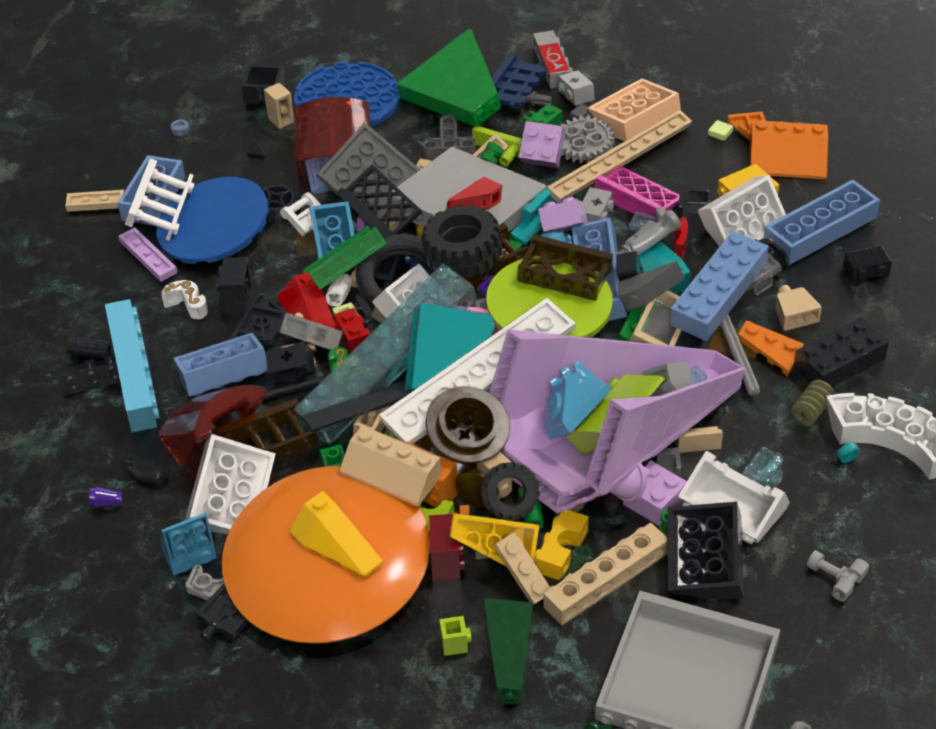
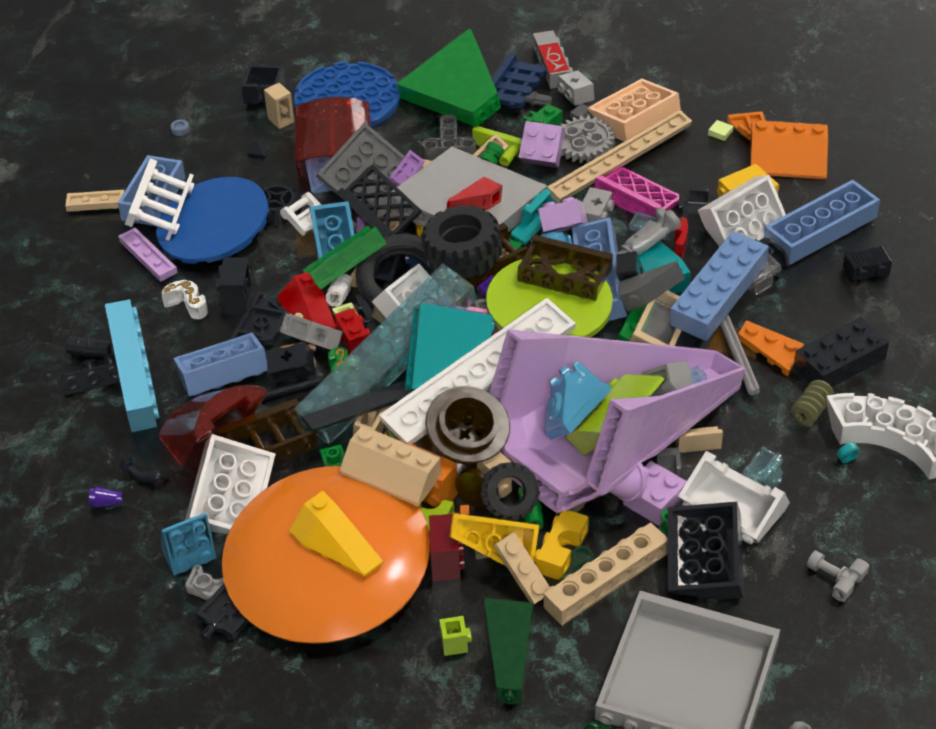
tan torso [775,285,822,331] -> none
none -> medium lavender plate [389,150,425,187]

